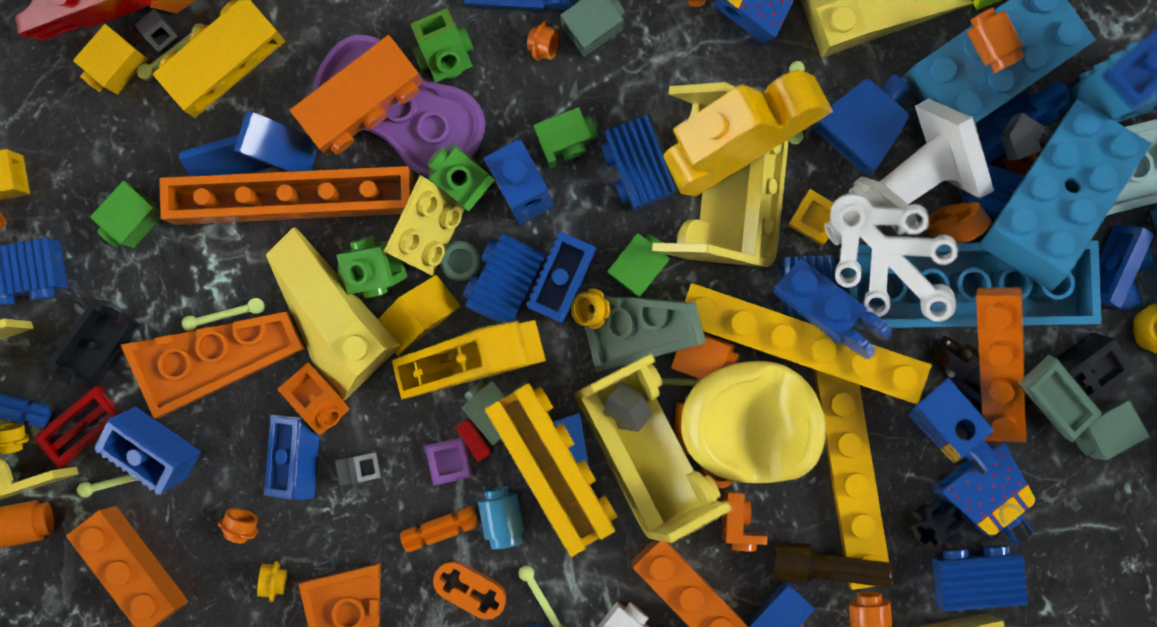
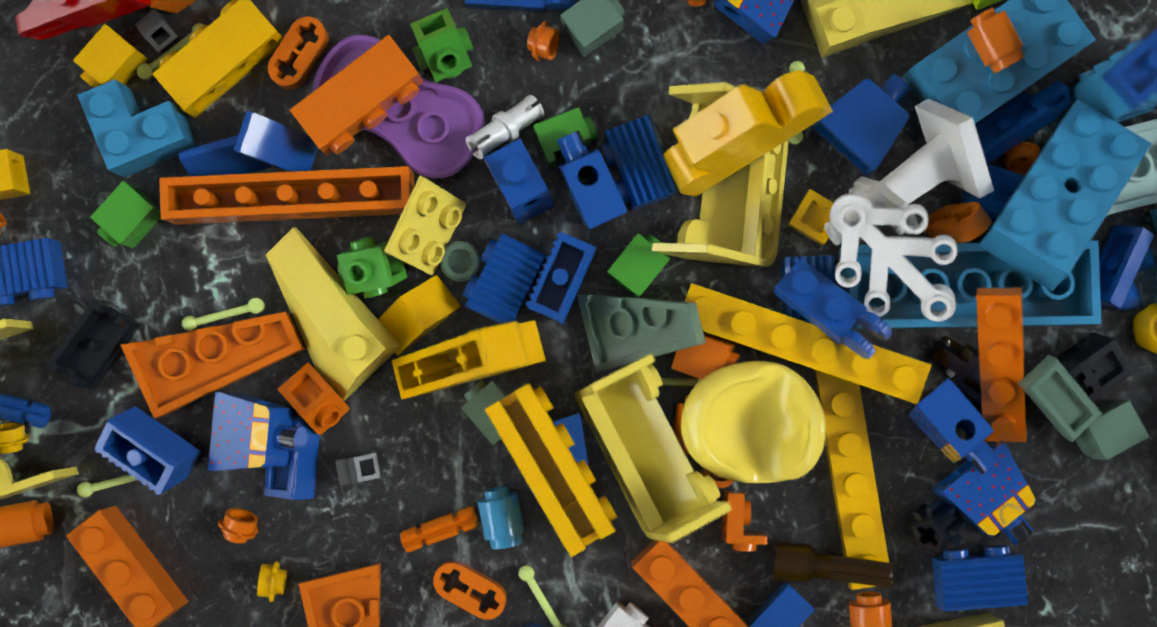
red tile [33,386,123,469] -> none
medium lavender tile [425,437,474,486] -> none
bright green brick [427,142,495,211] -> none
red tile [456,419,493,462] -> none
yellow plate [571,288,610,329] -> none
dark grey piece [603,381,652,432] -> none
dark grey piece [1000,113,1044,161] -> none
none -> dark azure brick [77,79,198,178]
none -> torso [208,392,307,471]
none -> orange beam [268,17,329,90]
none -> white pin [466,95,544,160]
none -> blue torso [556,130,628,229]

